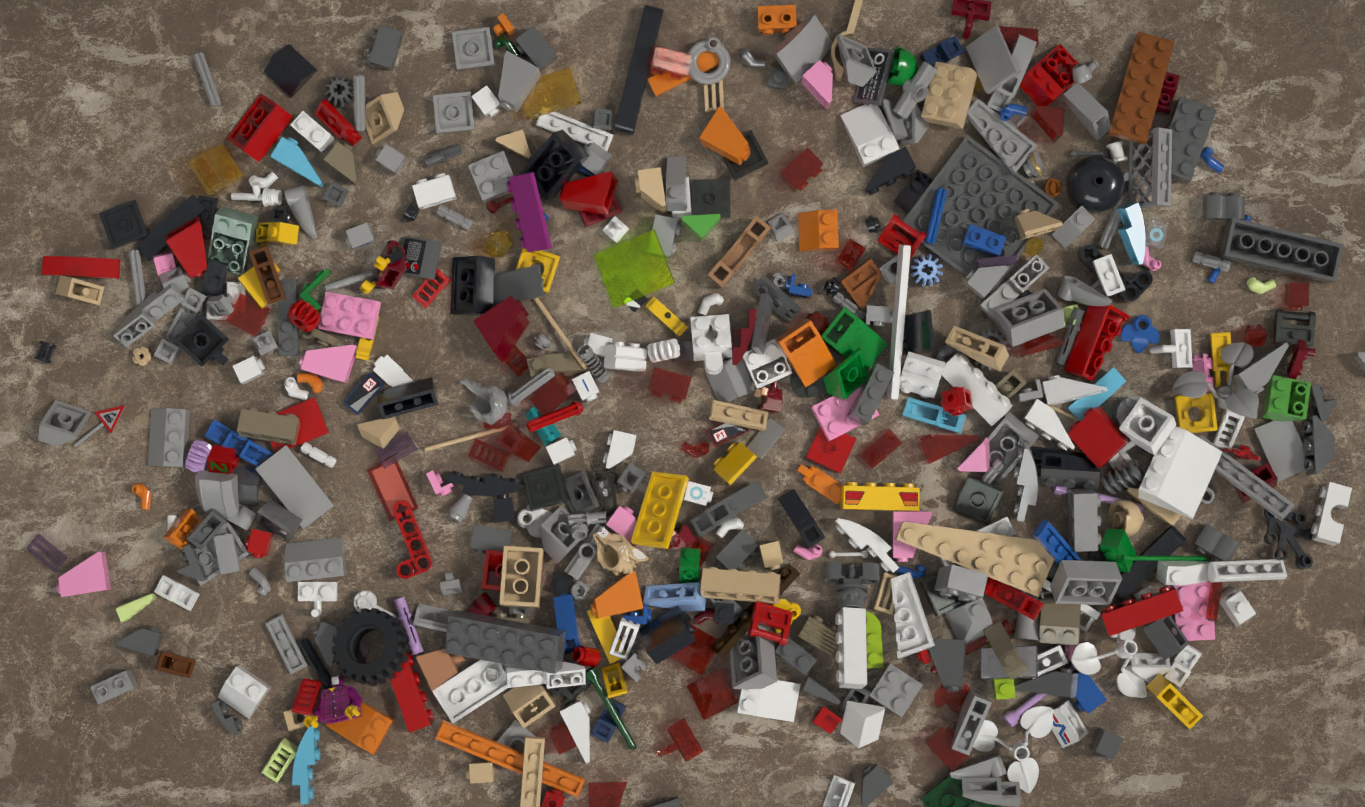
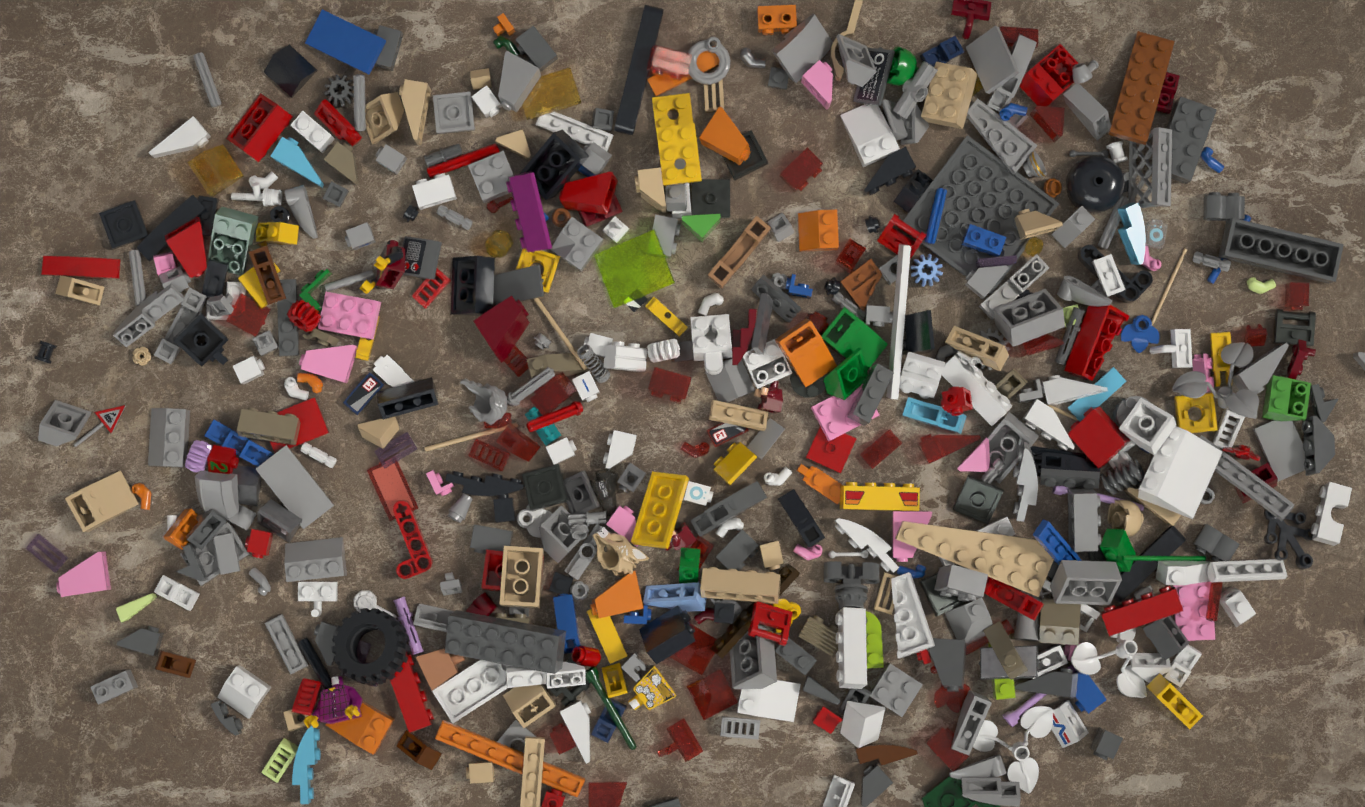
light grey plate [452,27,495,71] -> none
white tile [609,618,640,660] -> none
none -> tan slope [65,471,139,532]
none -> white slope [149,116,211,158]
none -> blue tile [305,9,386,75]
none -> reddish brown slope [396,730,442,770]
none -> tan slope [399,79,431,145]
none -> red axle [427,143,500,178]
none -> tan slope [470,68,492,90]
none -> dark orange plate [551,208,571,227]
none -> light grey slope [551,217,604,272]
none -> torso [628,666,677,710]
none -> yellow bracket [652,93,702,186]
none -> light grey slope [720,716,760,740]
none -> white arm [764,466,792,486]
none -> reddish brown slope [854,743,918,766]
none -> white hand [957,350,983,372]
none -> tan piece [1151,248,1187,325]

